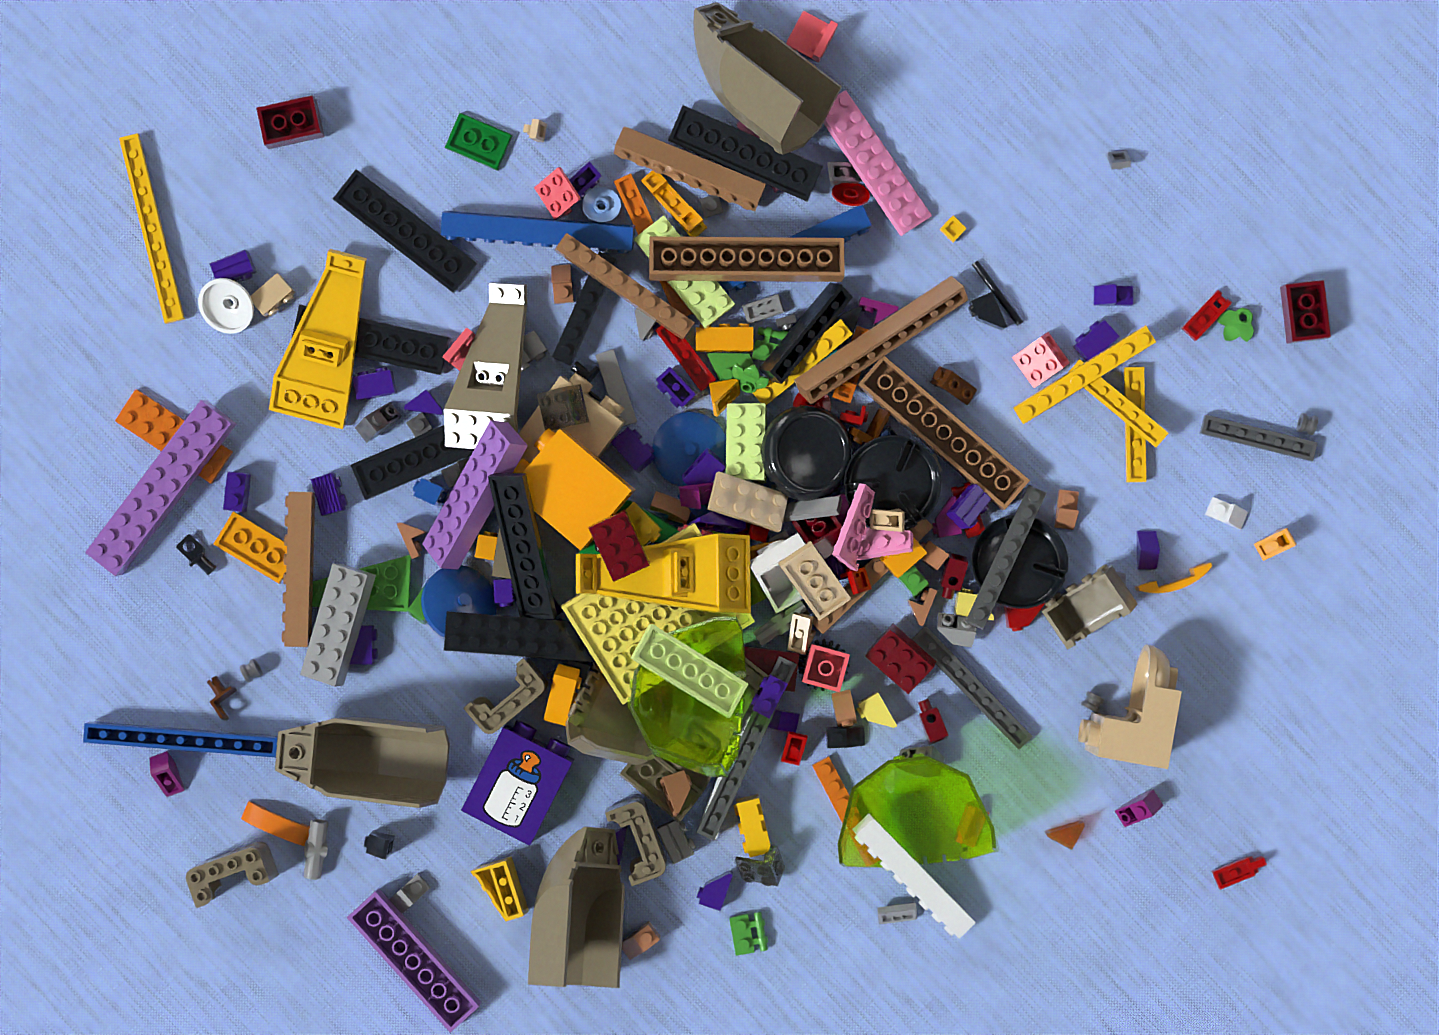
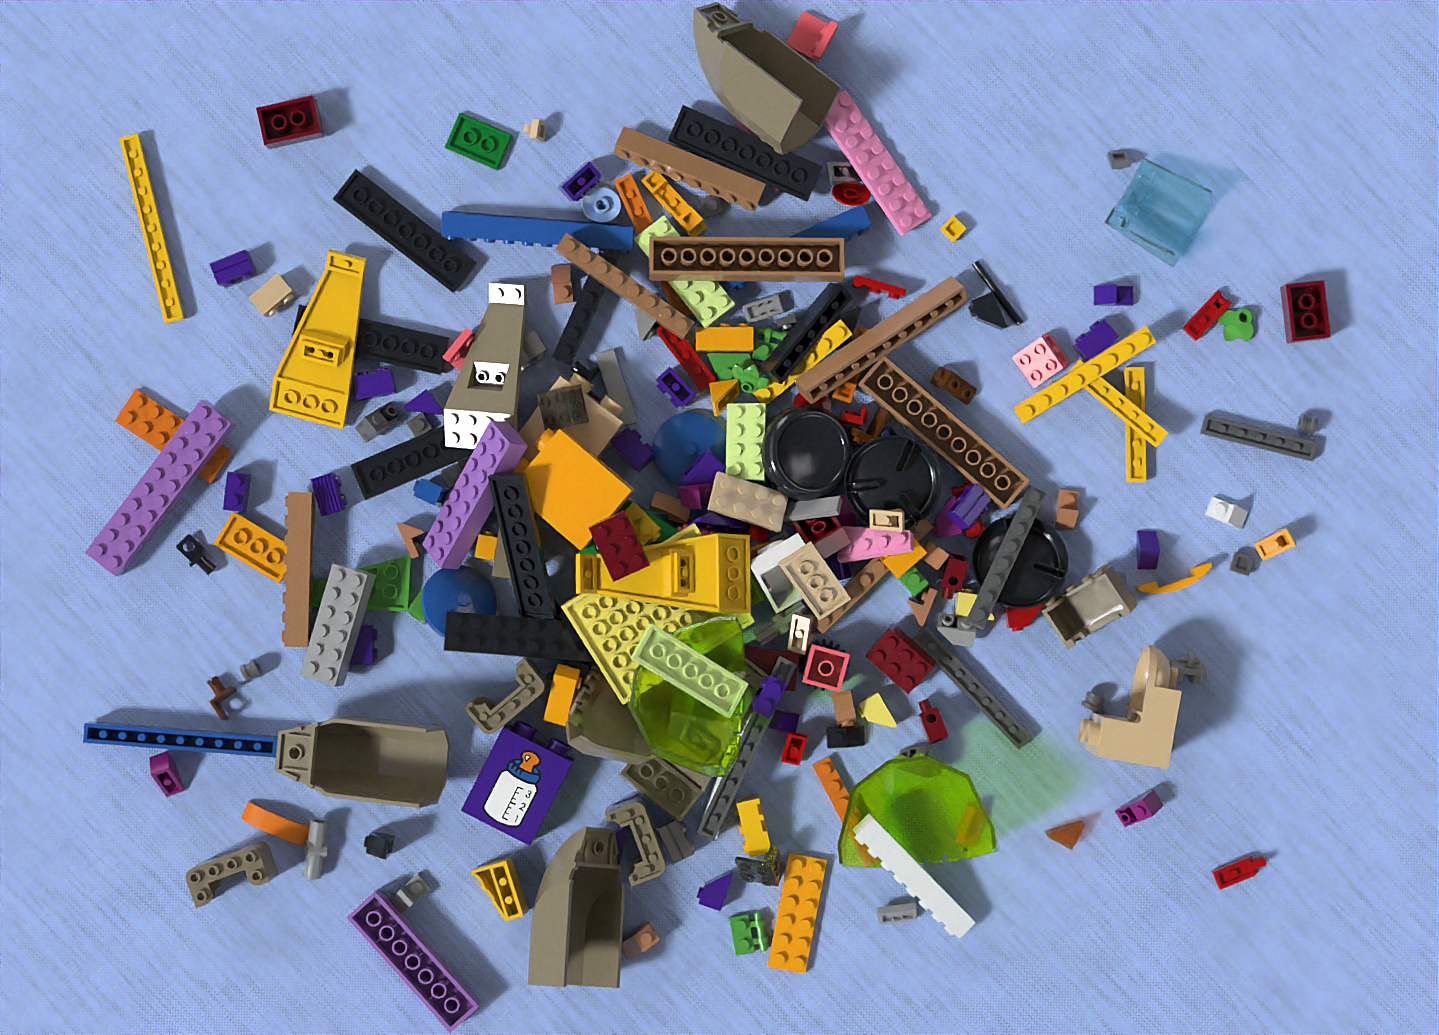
white dish [198,278,254,334] -> none
dark purple brick [493,579,516,607] -> none
coral bracket [534,167,581,220] -> none
nougat slope [660,770,692,817] -> none
bright pink wing [832,483,875,571] -> none
red bracket [840,567,872,595] -> none
magenta slope [859,297,899,326] -> none
none -> light orange plate [767,852,827,974]
none -> red plate [852,275,906,300]
none -> clear light blue windscreen [1105,158,1212,268]
none -> light grey hips [1170,652,1207,685]
none -> flat silver plate [1229,552,1254,576]

